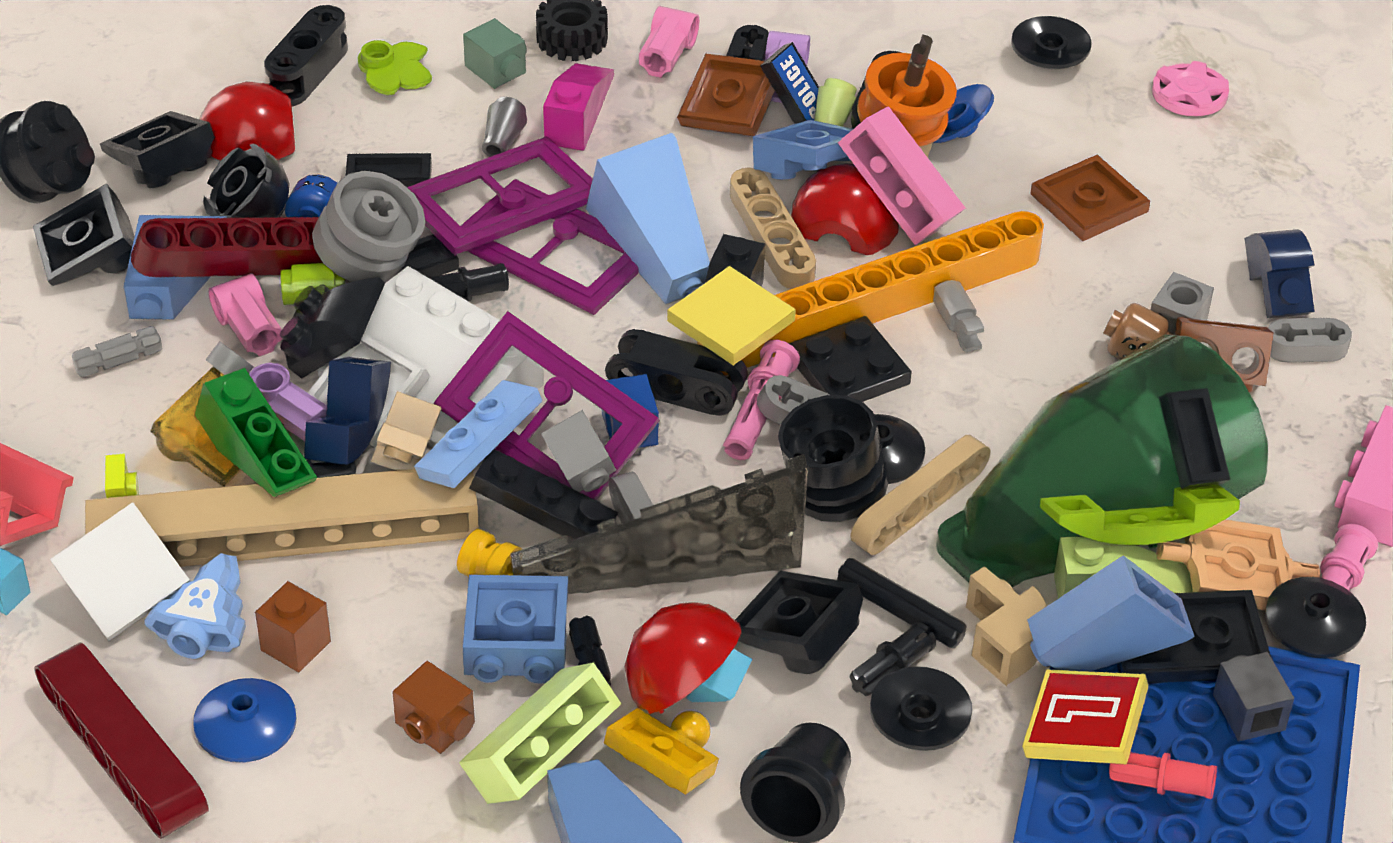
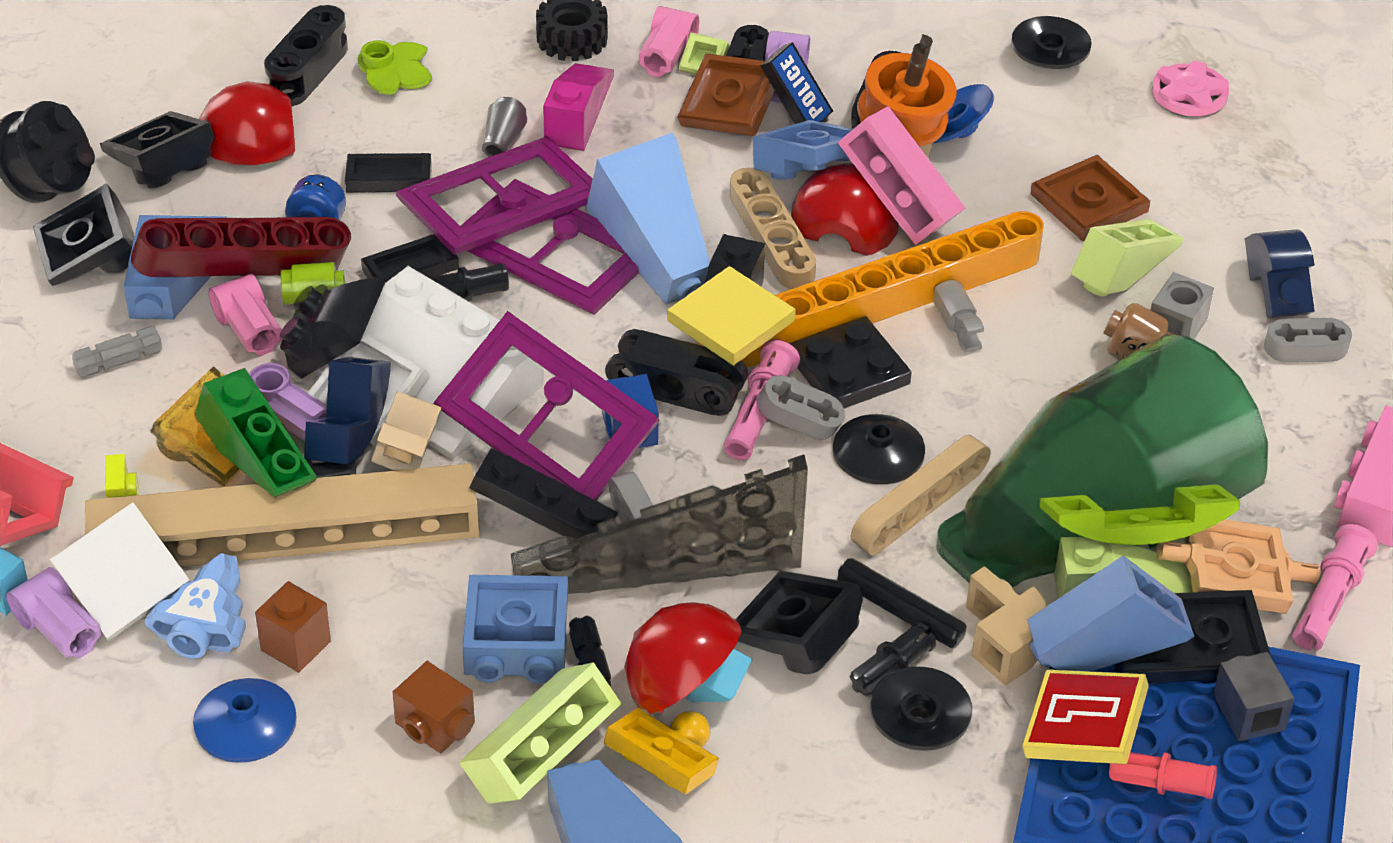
dark red beam [34,642,209,839] -> none
black cylinder [203,144,290,218] -> none
light grey beam [206,341,254,375] -> none
light grey wheel [312,171,426,283] -> none
light blue plate [414,380,542,488] -> none
yellow wheel [457,529,524,577] -> none
sand green brick [463,18,527,89] -> none
light grey brick [541,410,617,492] -> none
black piece [740,722,851,843] -> none
black wheel [778,395,889,522] -> none
yellowish green cone [814,78,857,126] -> none
black tile [1158,388,1231,490] -> none
brick [1170,317,1274,392] -> none
black dish [1265,577,1366,658] -> none
none -> lavender piece [6,567,102,659]
none -> yellowish green slope [678,32,730,75]
none -> yellowish green slope [1071,219,1184,296]

